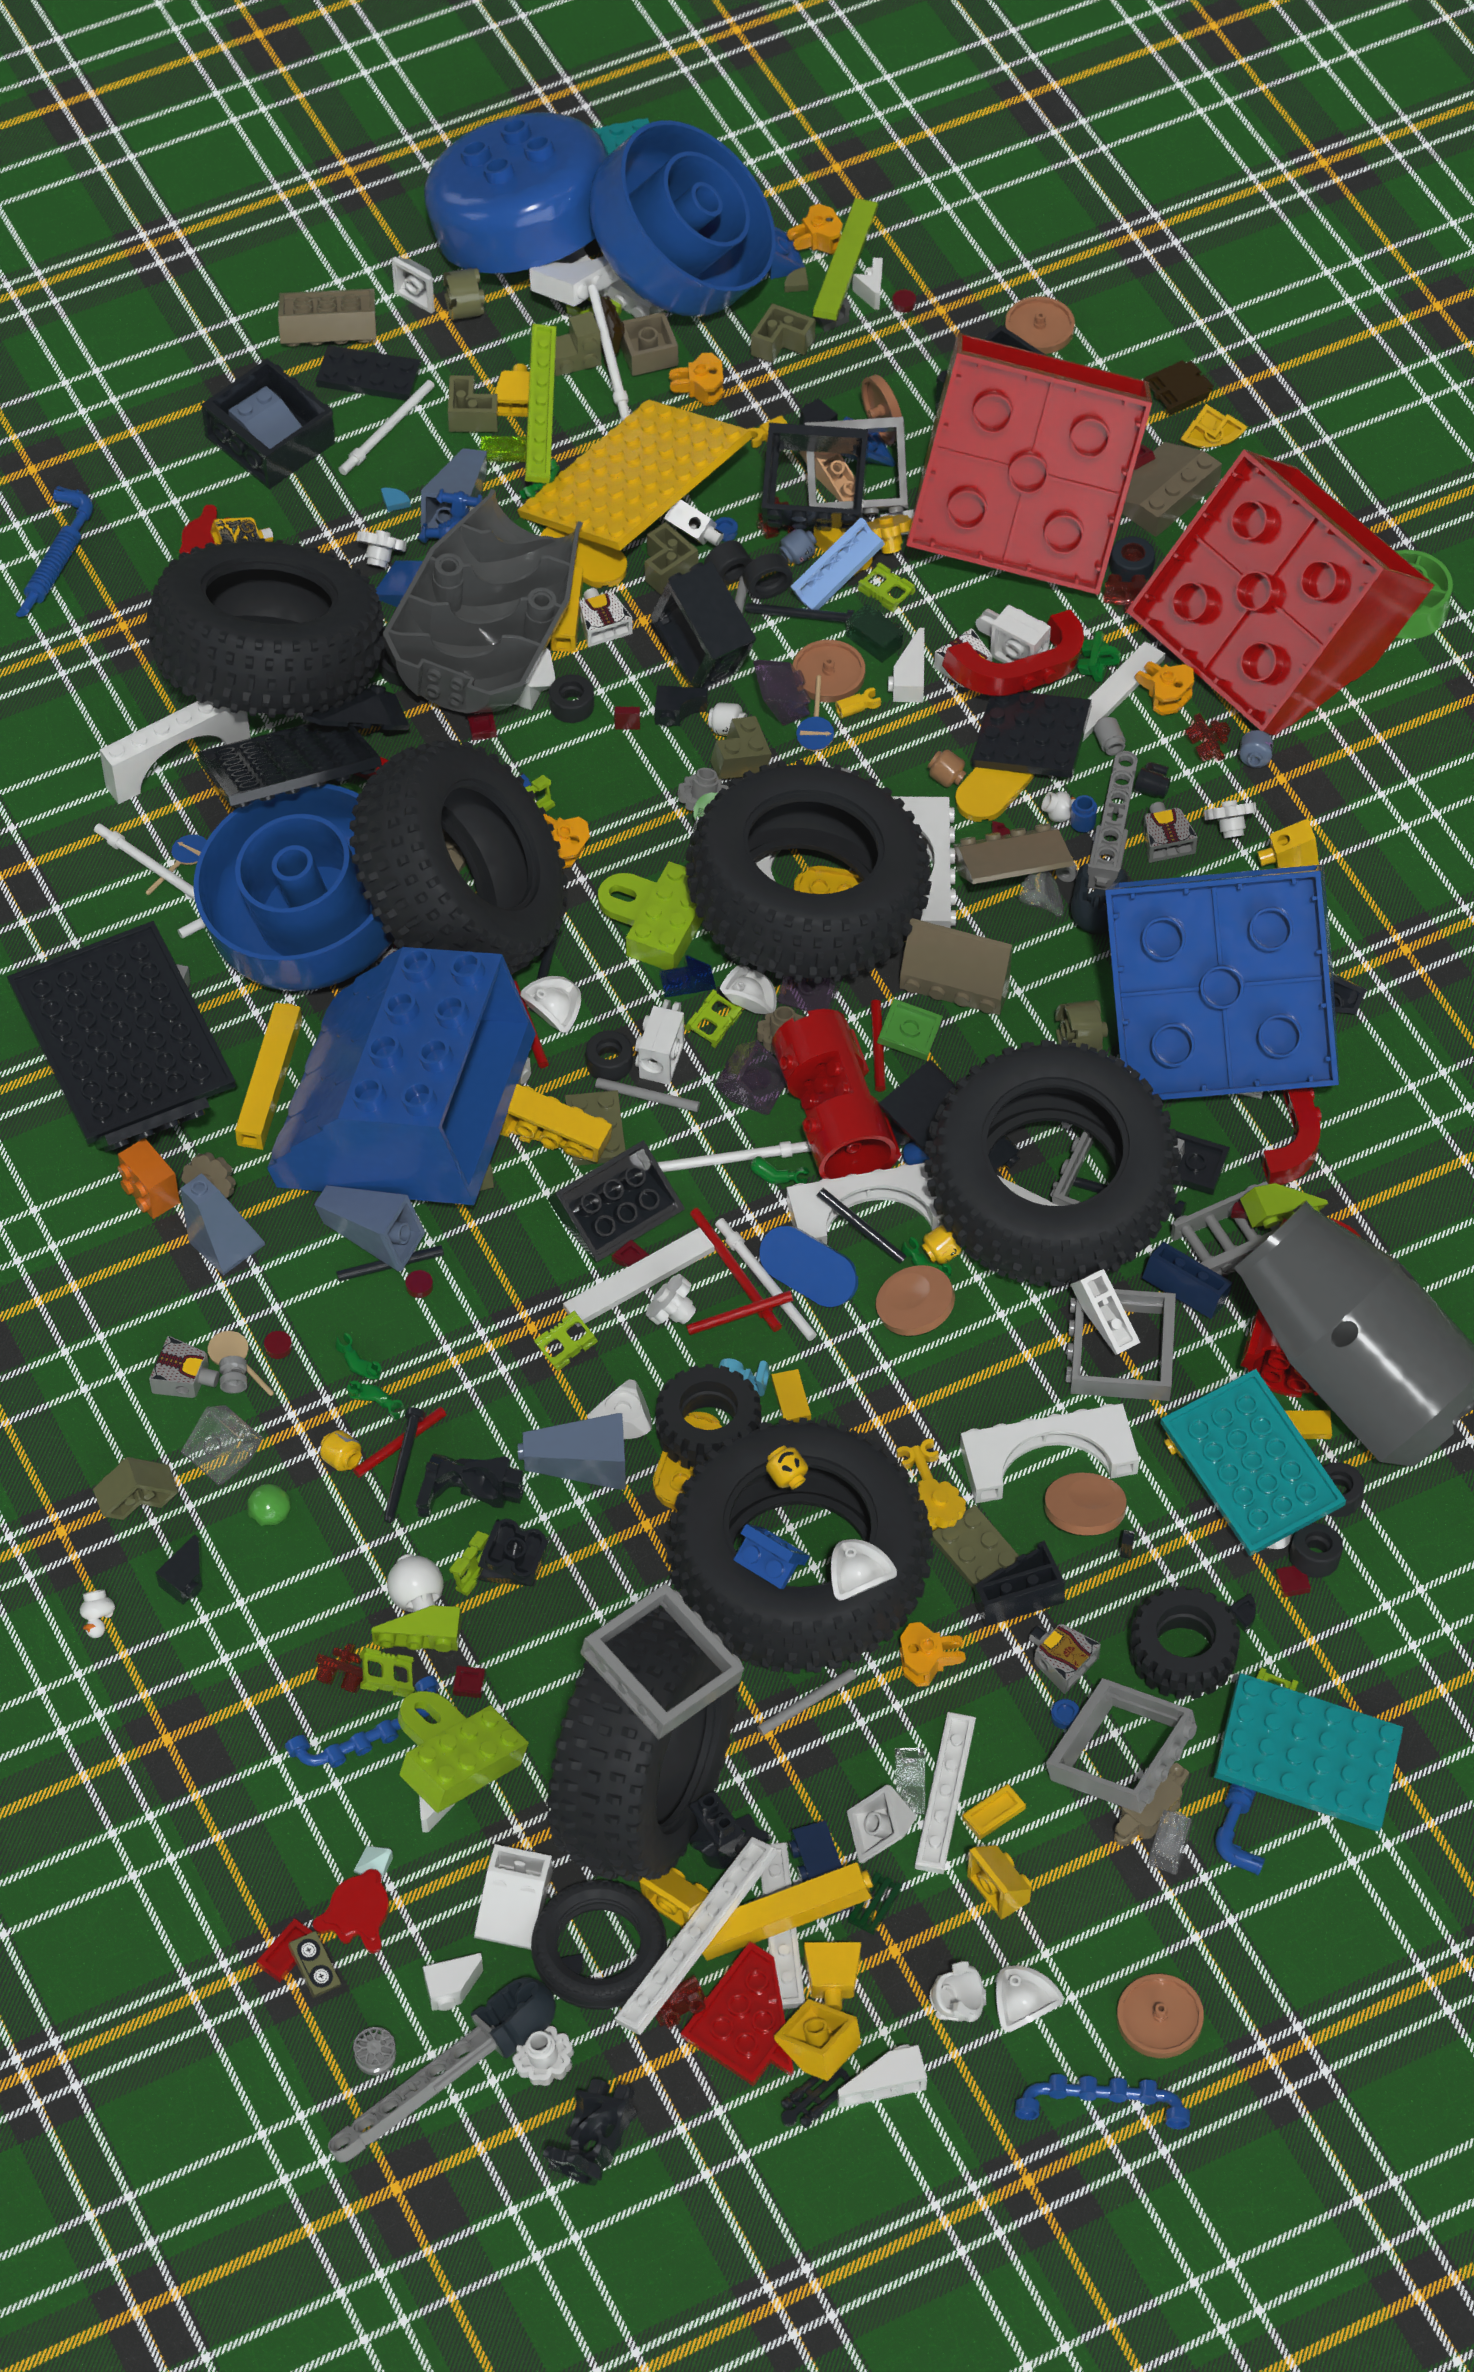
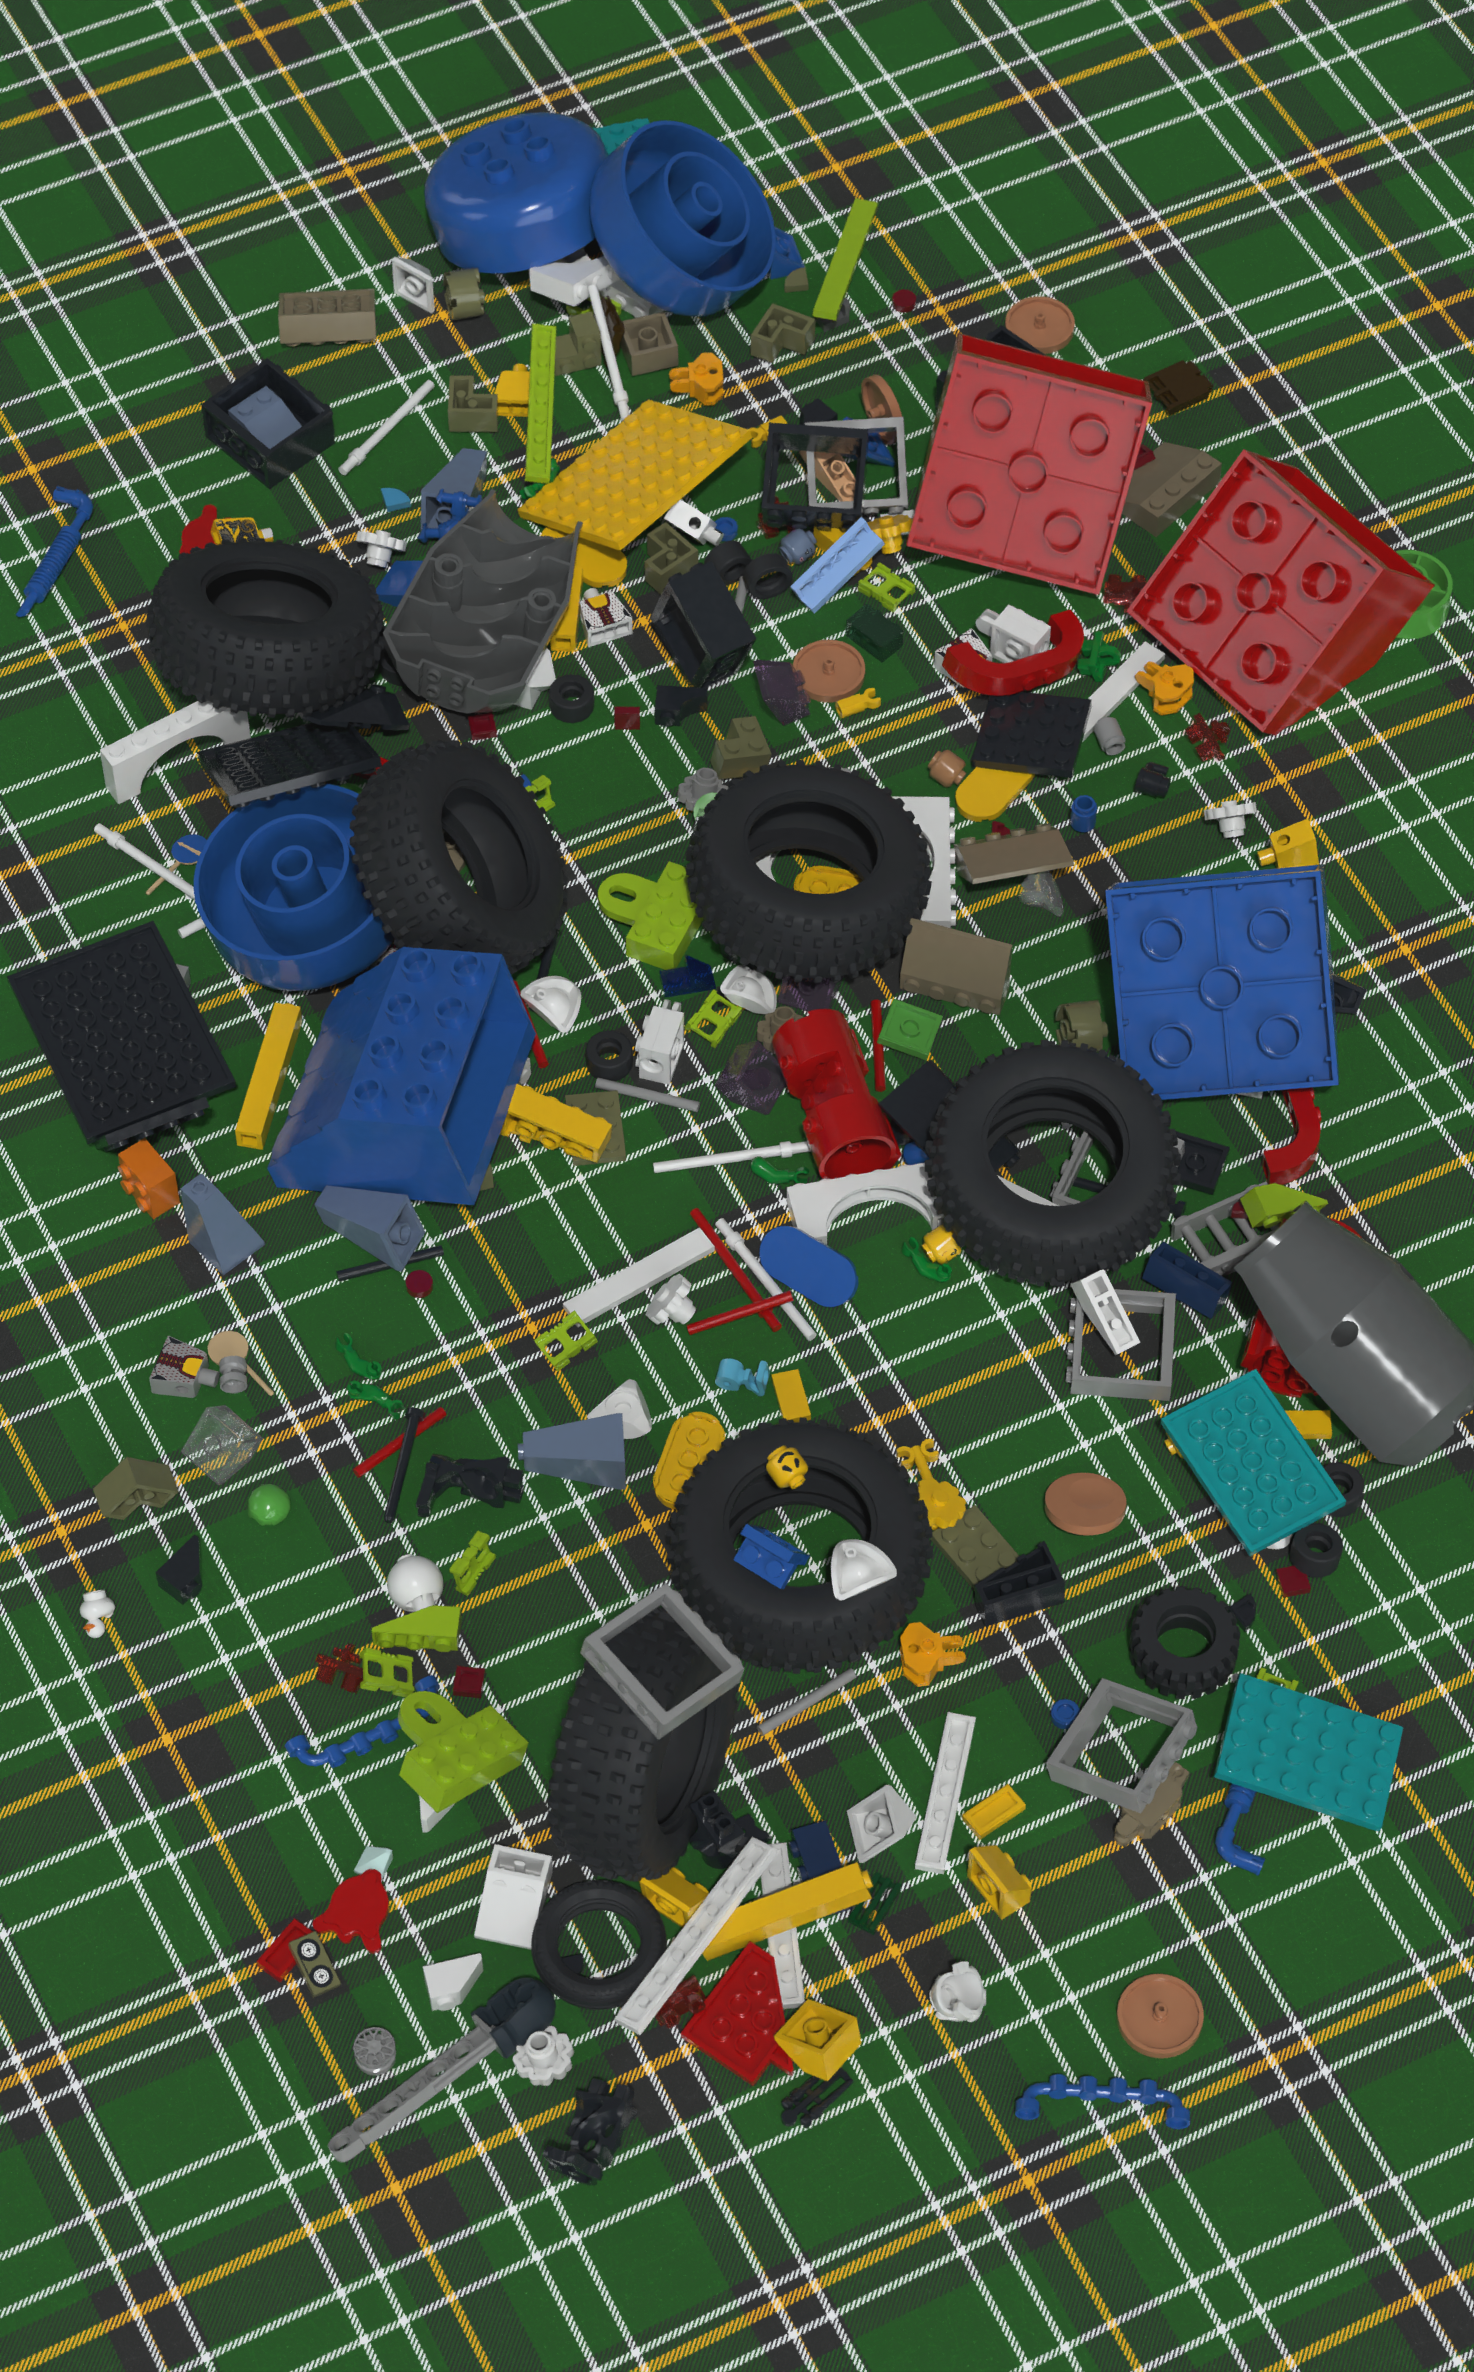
dark tan plant [182,1152,236,1198] -> none
dark red tile [264,1331,292,1359] -> none
black plate [316,345,421,401] -> none
yellow head [320,1430,362,1471] -> none
black piece [476,1519,550,1587] -> none
clear neon green plate [480,436,527,462] -> none
light orange hinge [543,814,590,869] -> none
black slope [548,1140,685,1263] -> none
dark red tile [612,1240,649,1267] -> none
black tyre [656,1364,762,1469] -> none
white head [708,702,747,736] -> none
black bar [745,603,855,627] -> none
light orange hinge [786,204,843,254] -> none
blue piece [796,675,834,751] -> none
yellow torso [804,1942,861,2011] -> none
black bar [816,1188,907,1264] -> none
white slope [837,2045,927,2108] -> none
white slope [852,258,883,310] -> none
nougat piece [876,1265,955,1336] -> none
white slope [888,628,924,702] -> none
clear slope [895,1748,925,1814] -> none
white arch [960,1403,1139,1504] -> none
white hat [996,1966,1063,2032] -> none
torso [1029,1624,1101,1694] -> none
white animal [1041,791,1075,822] -> none
light grey piece [1056,863,1077,882] -> none
light grey piece [1071,751,1137,933] -> none
black wheel [1110,536,1155,584] -> none
black tile [1120,1529,1135,1559] -> none
light grey torso [1143,802,1197,863] -> none
clear slope [1149,1810,1192,1875] -> none
yellow brick [1180,404,1247,449] -> none
sand blue head [1239,730,1273,768] -> none

